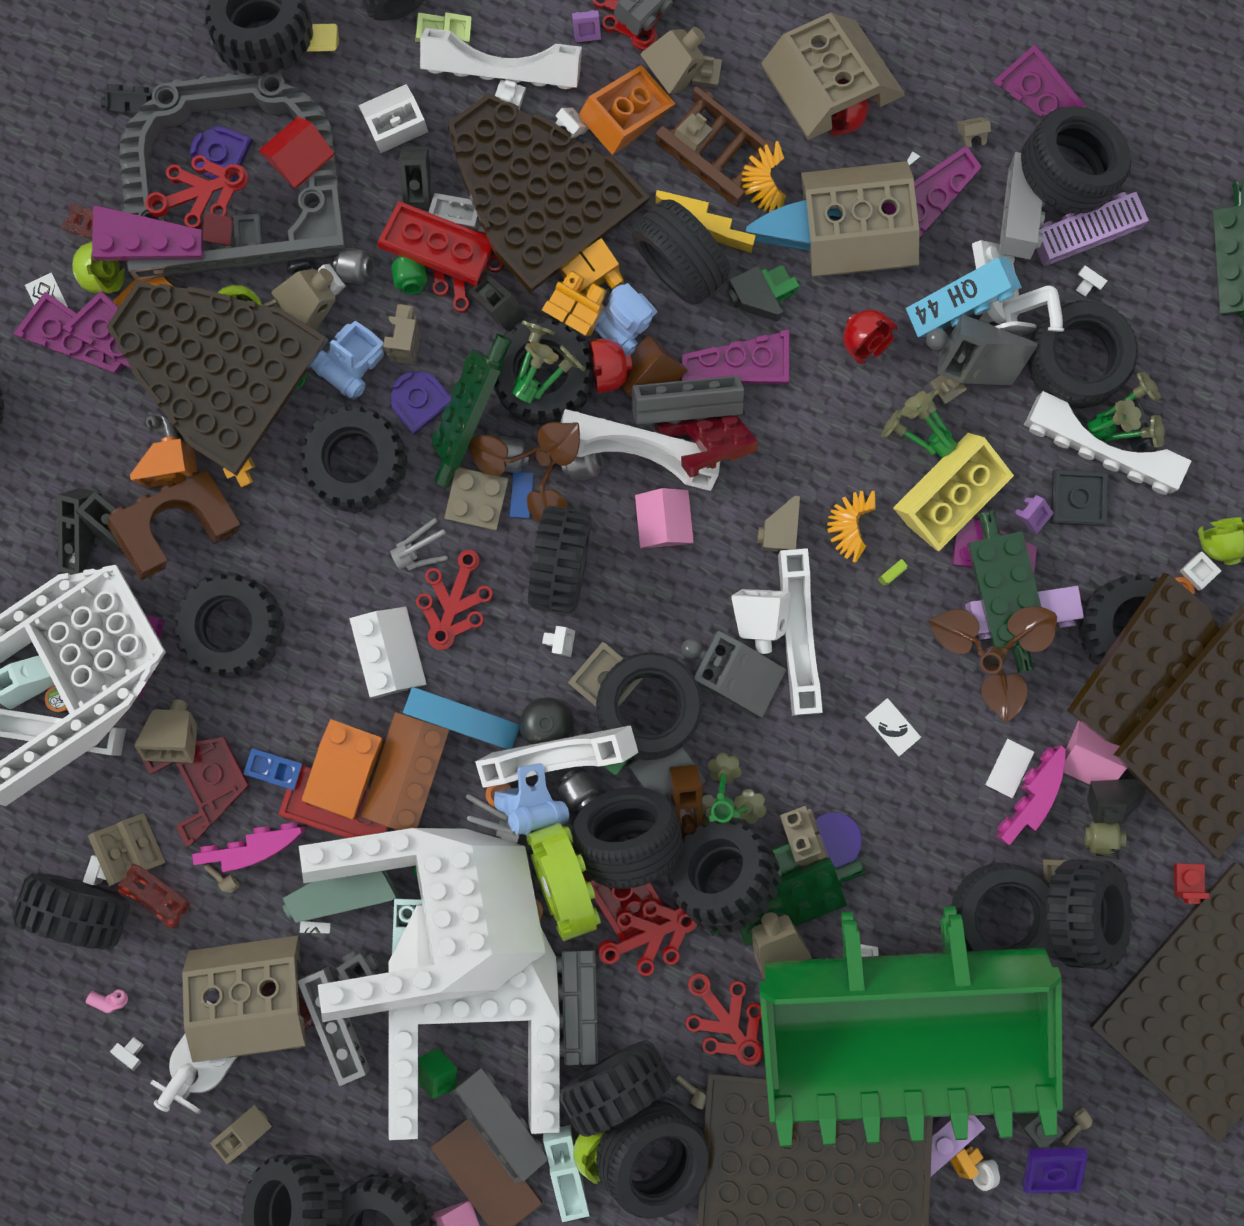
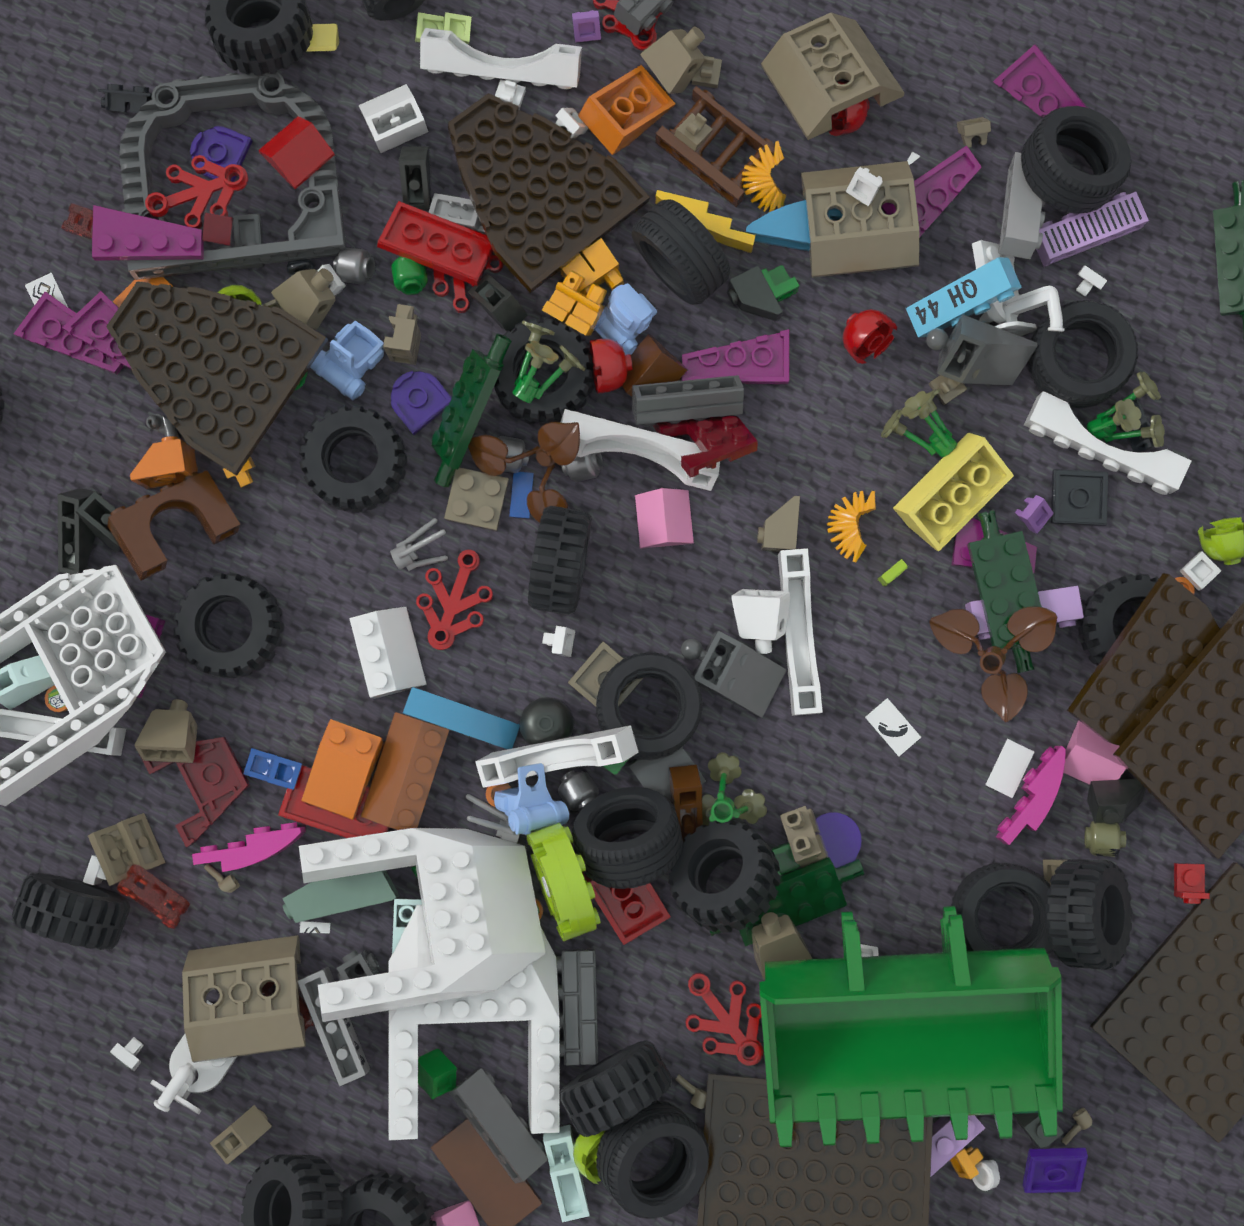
lime cylinder [72,241,125,294] -> none
bright pink arm [86,989,128,1013] -> none
red plant [597,898,698,976] -> none
none -> white tile [846,167,883,206]

